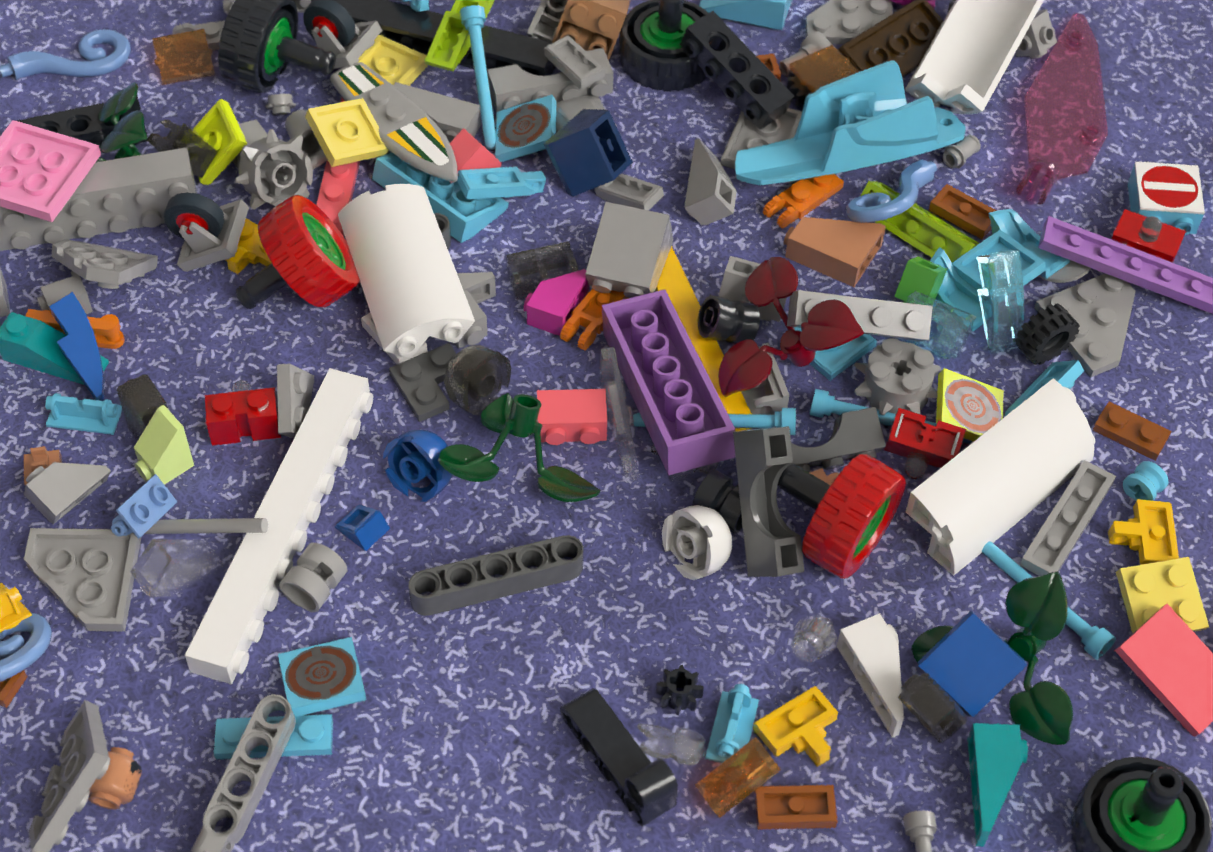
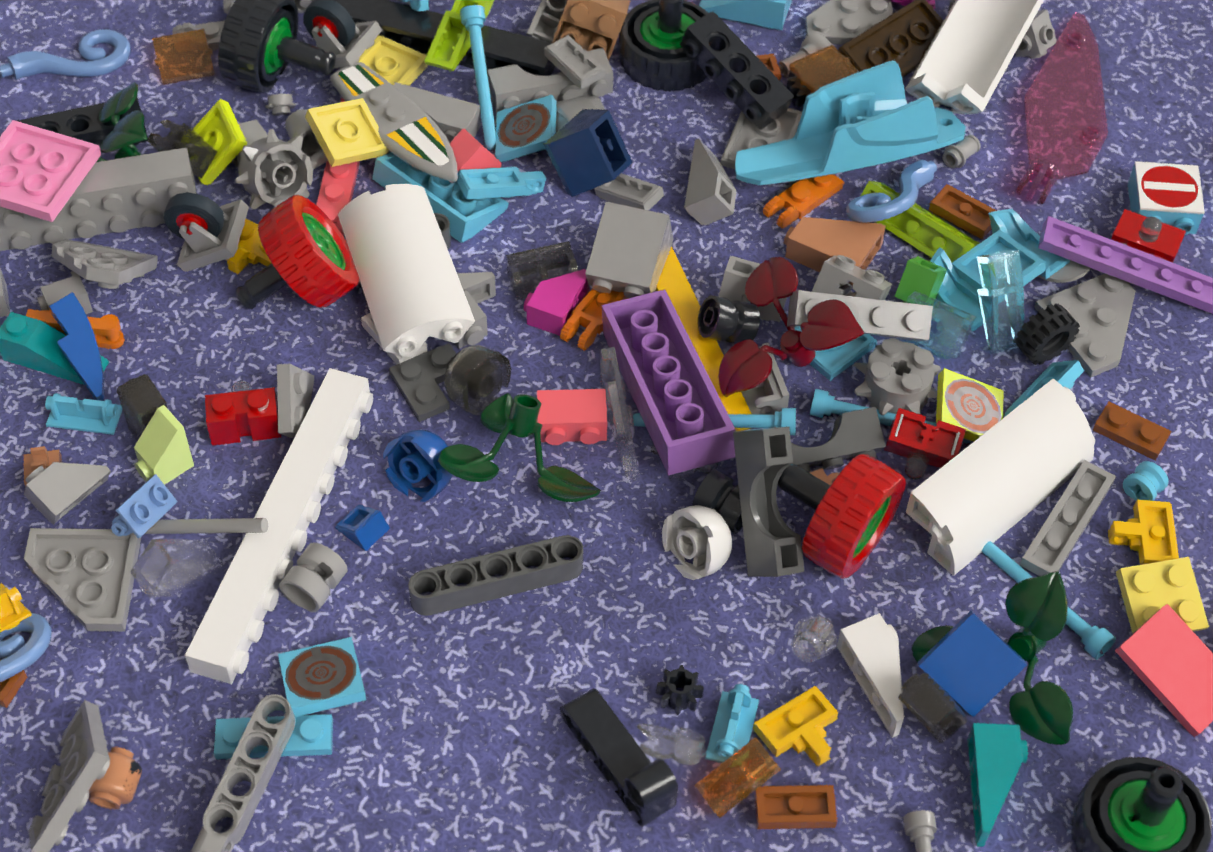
none -> light grey brick [812,255,892,300]

